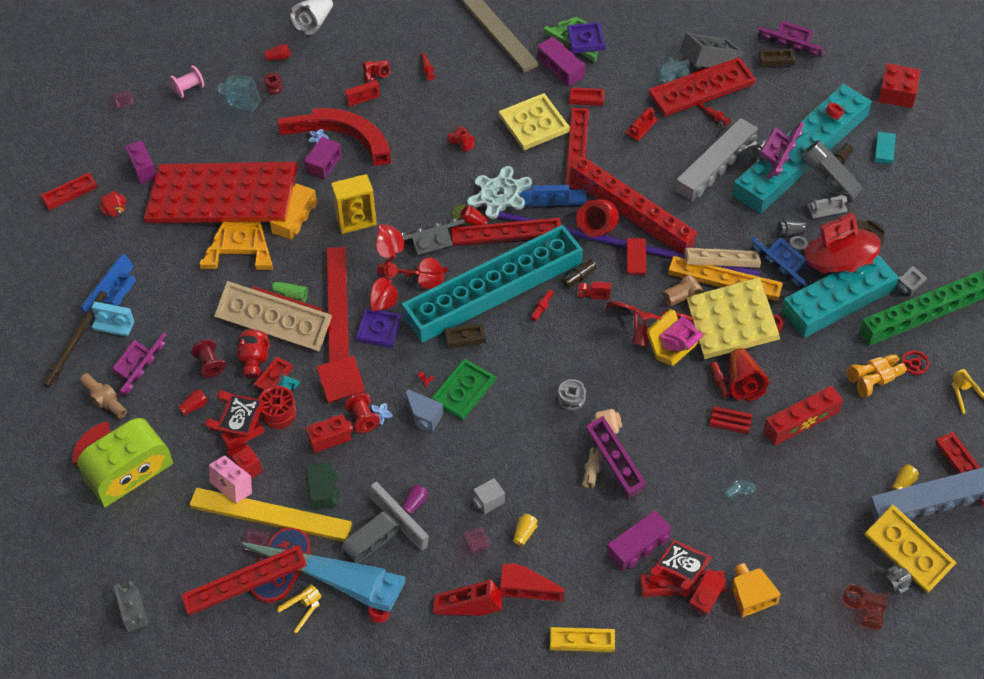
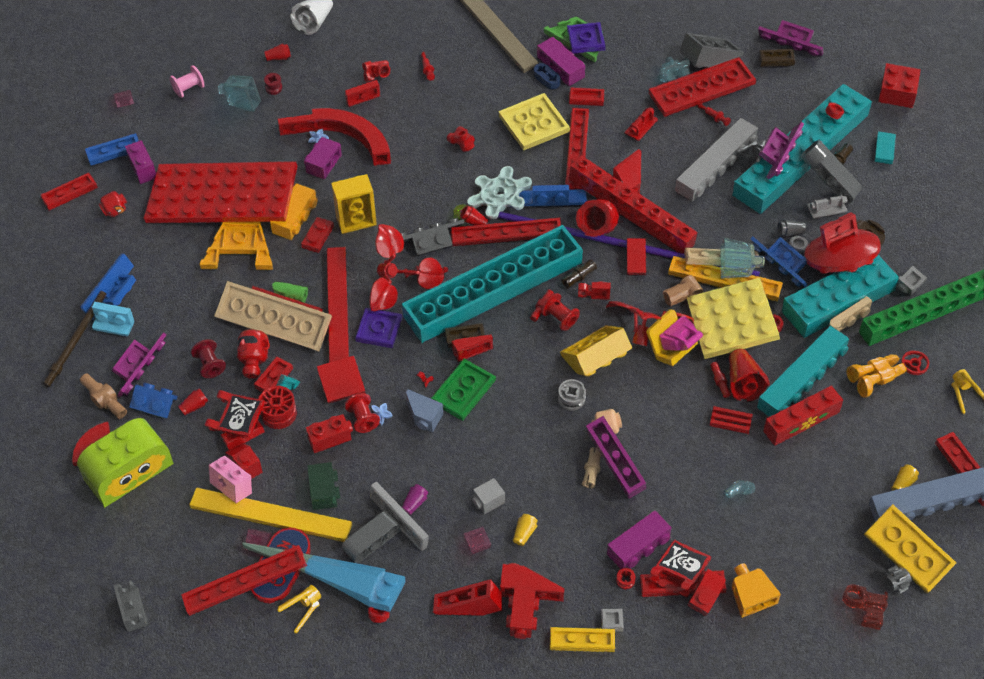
none -> blue plate [85,133,139,165]
none -> blue bracket [129,383,178,418]
none -> red plate [301,217,334,253]
none -> red slope [452,335,493,362]
none -> red brick [506,588,539,639]
none -> dark blue beam [534,63,560,90]
none -> red hose [541,293,580,331]
none -> yellow slope [560,325,632,377]
none -> light grey tile [601,609,624,632]
none -> red slope [613,149,641,194]
none -> red bush [616,568,636,590]
none -> clear light blue torso [720,238,765,278]
none -> teal brick [757,326,849,417]
none -> tan plate [829,296,872,332]

